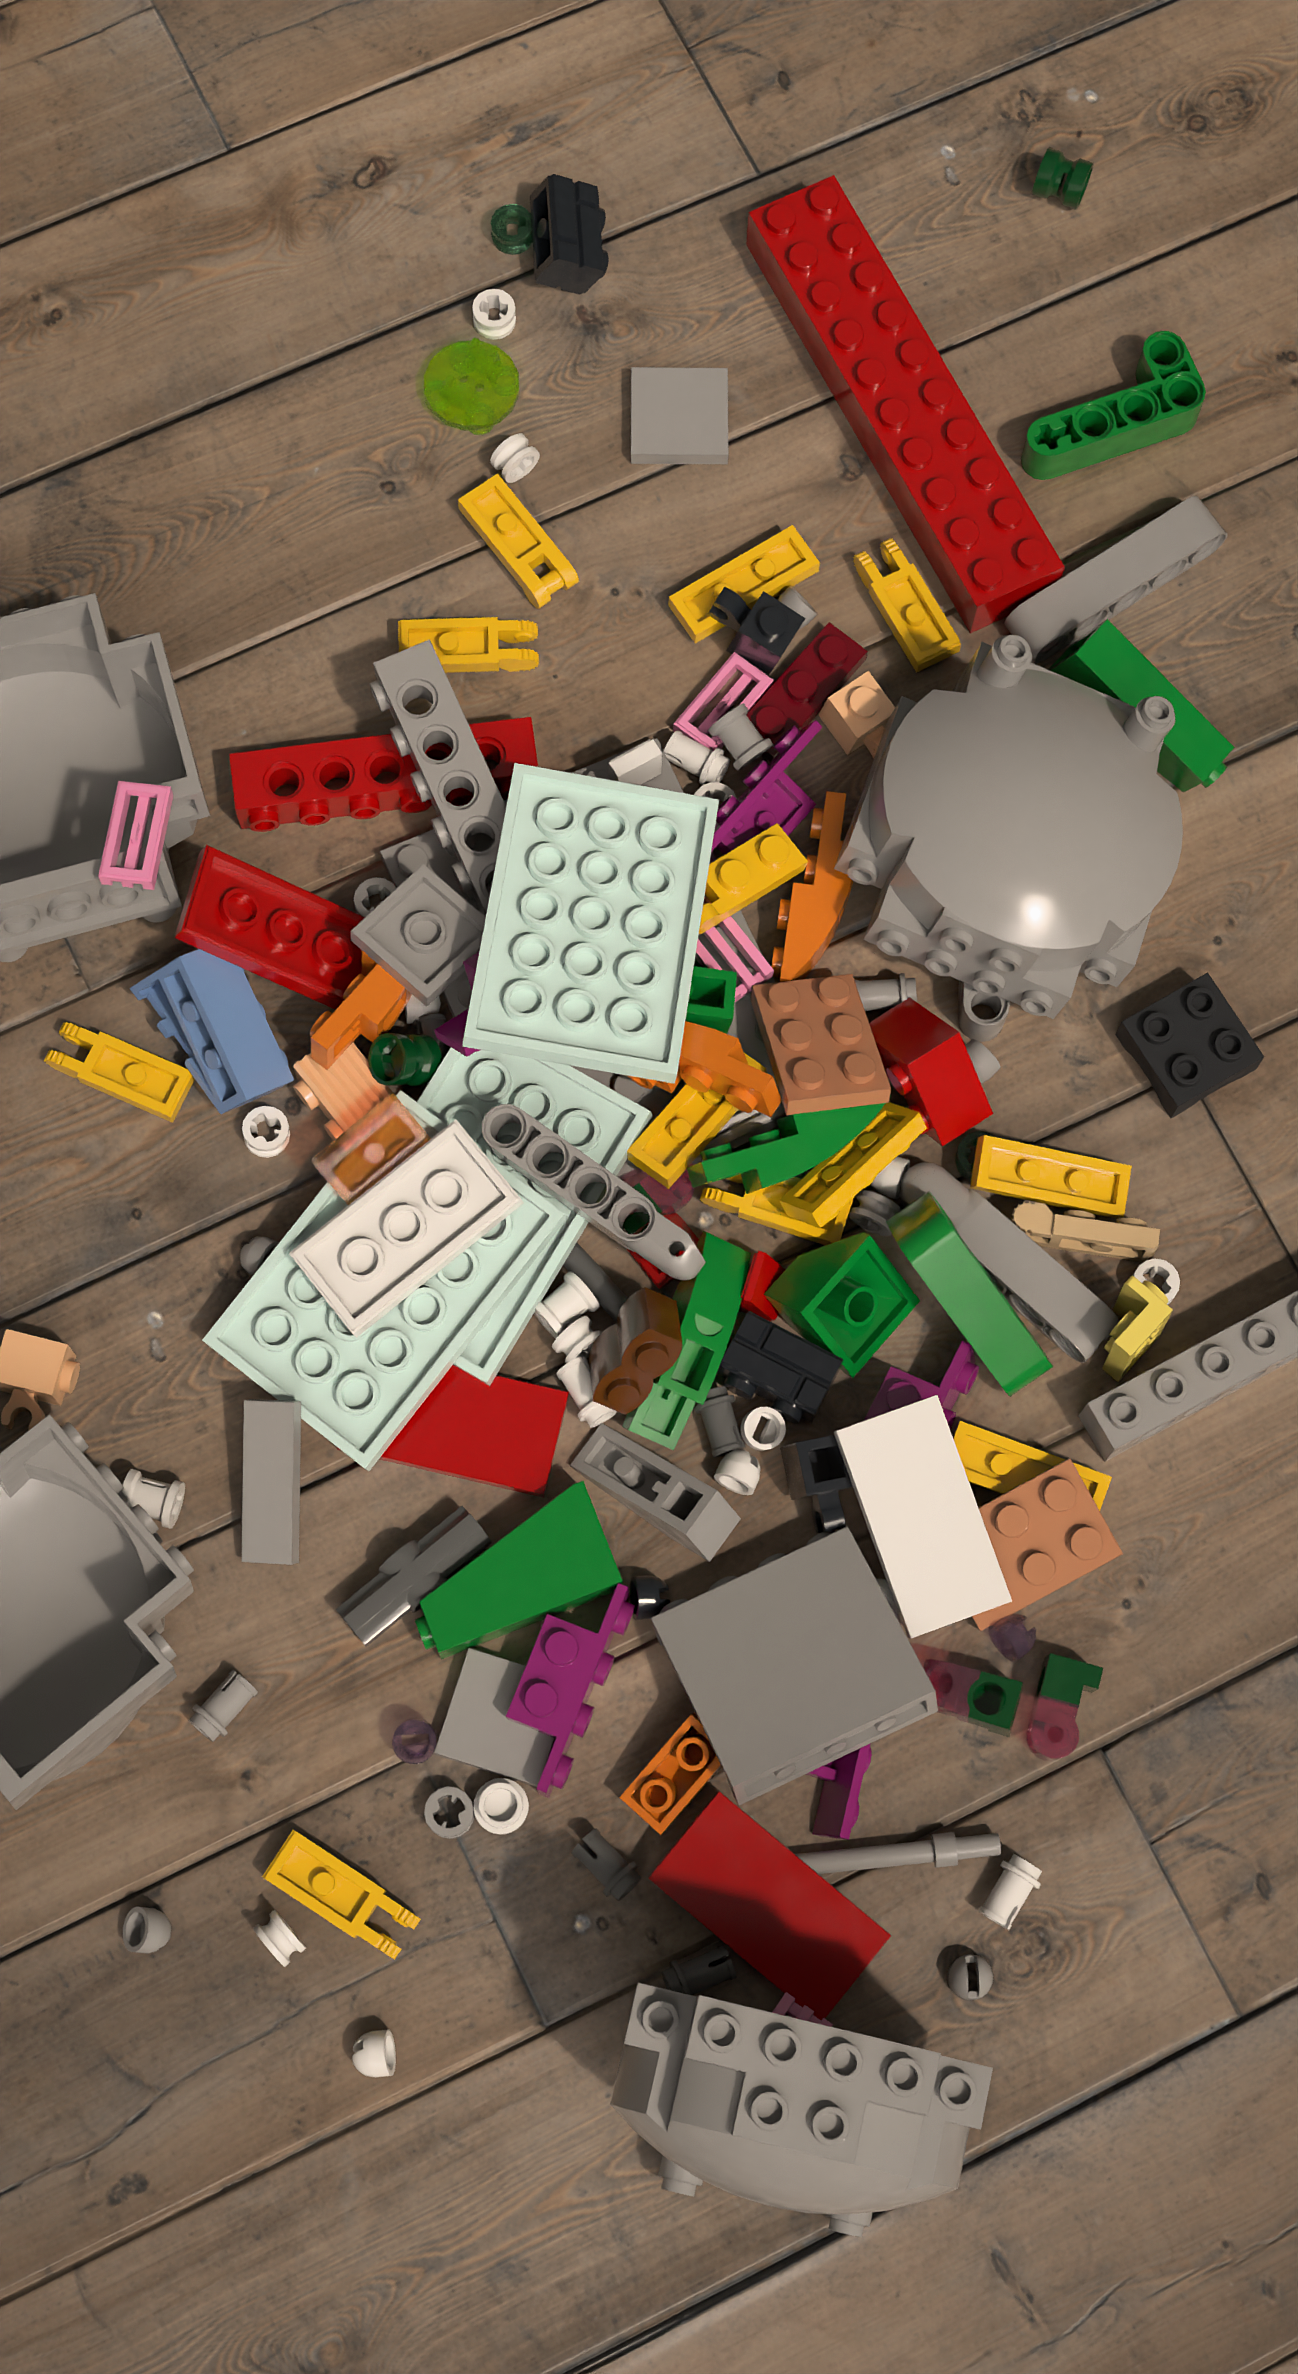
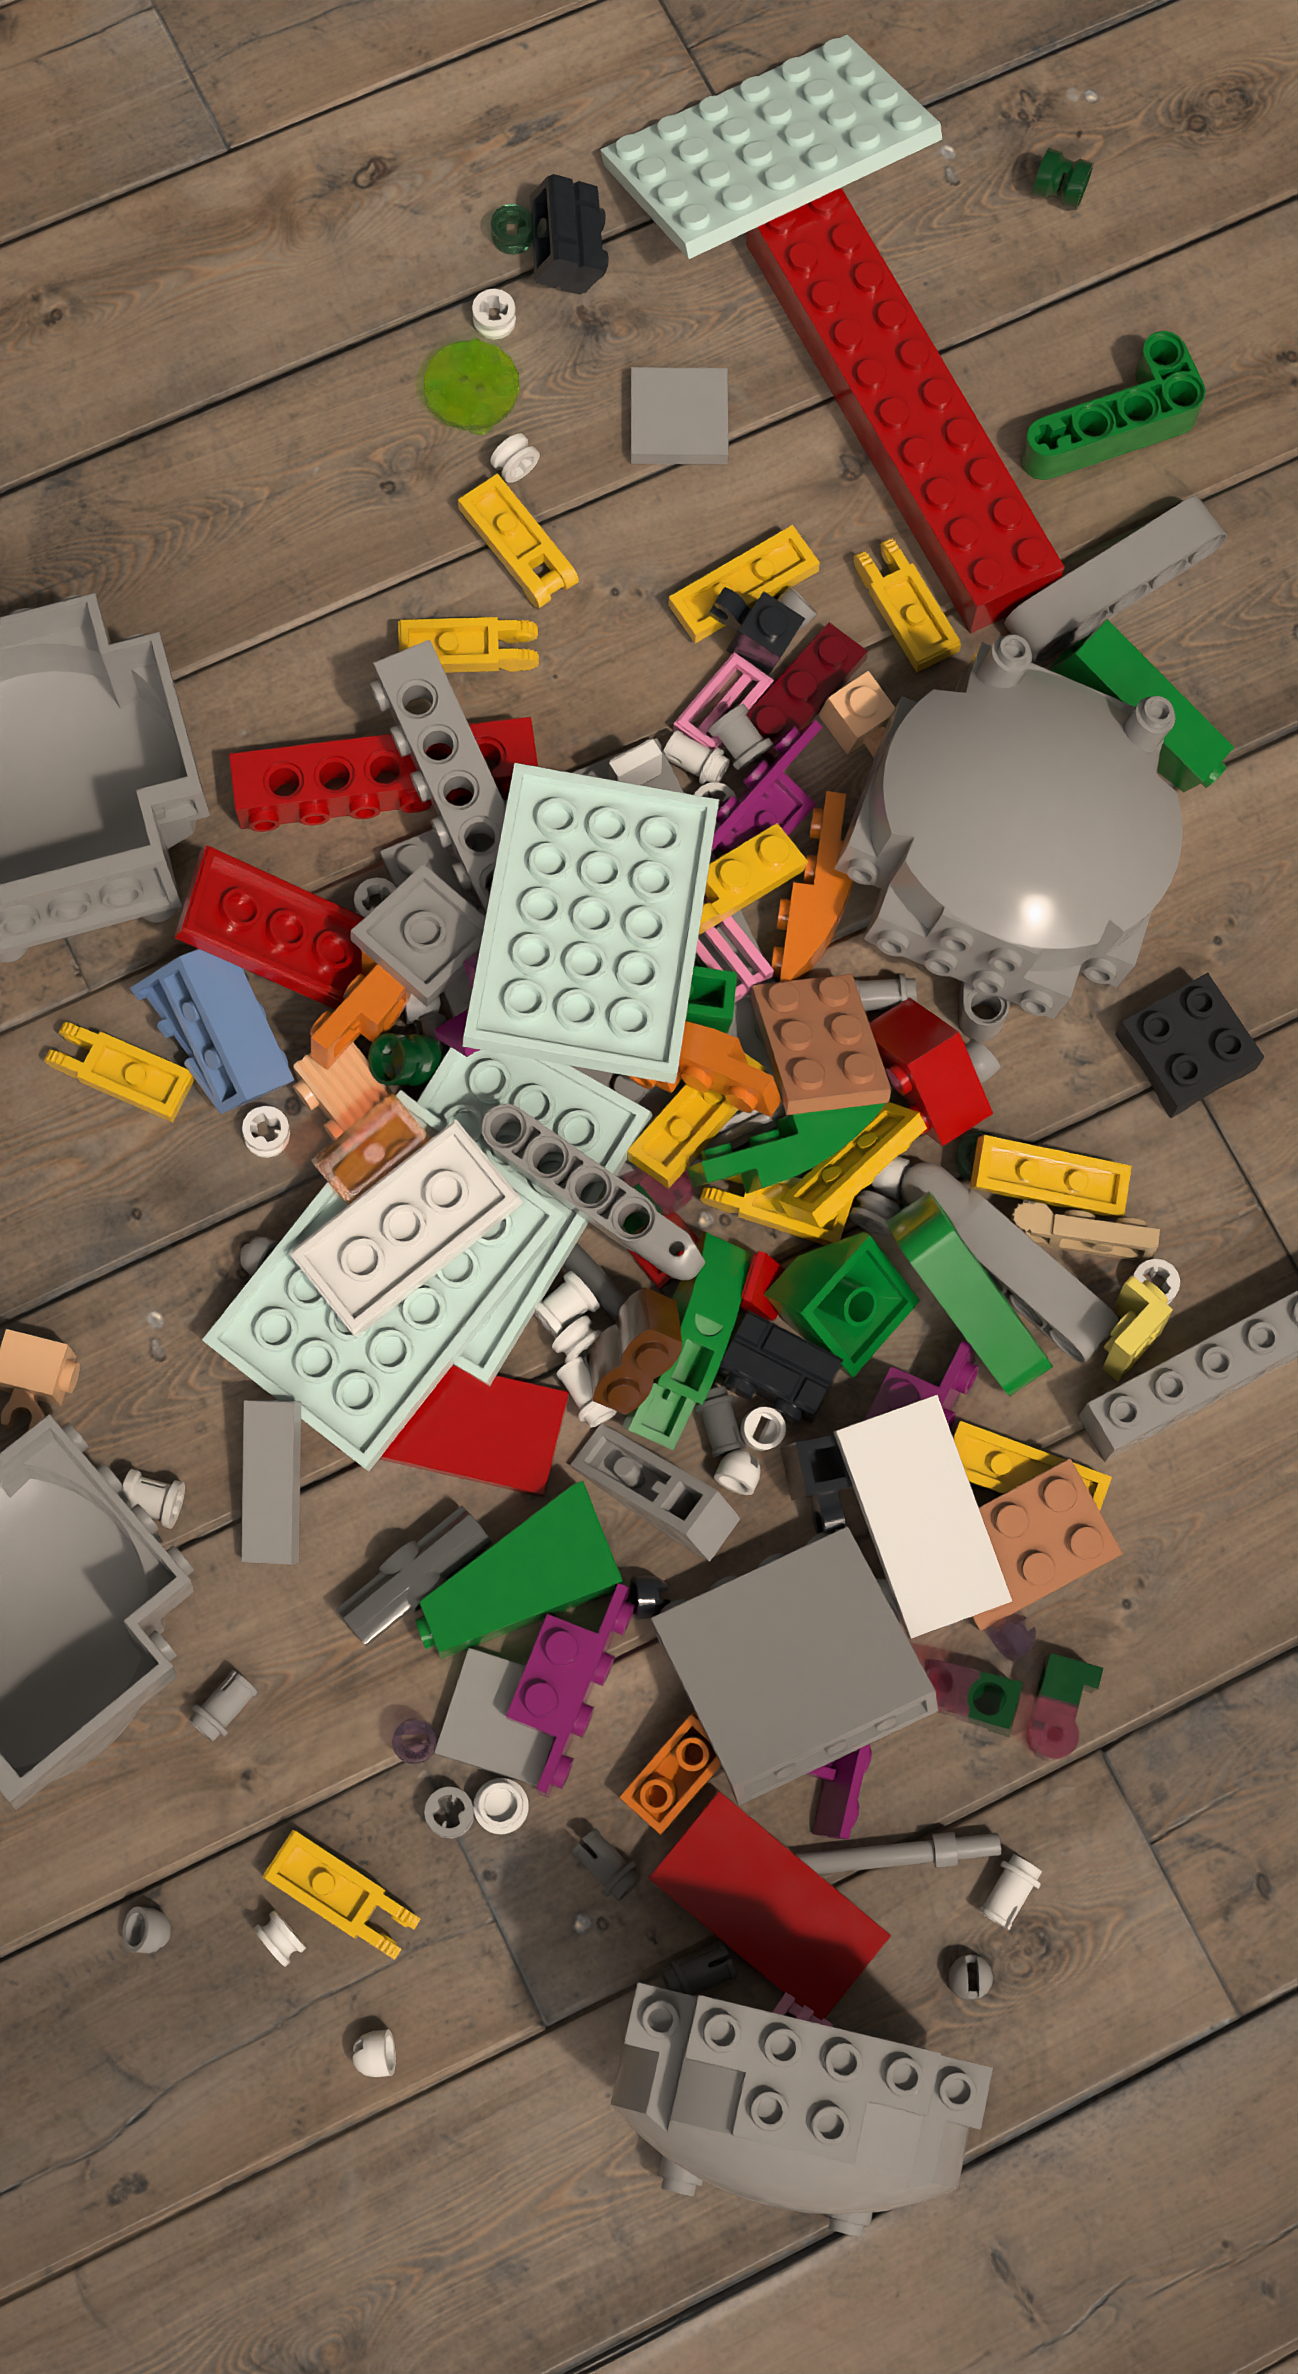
bright pink tile [98,781,174,890] -> none
none -> light aqua plate [600,35,942,259]

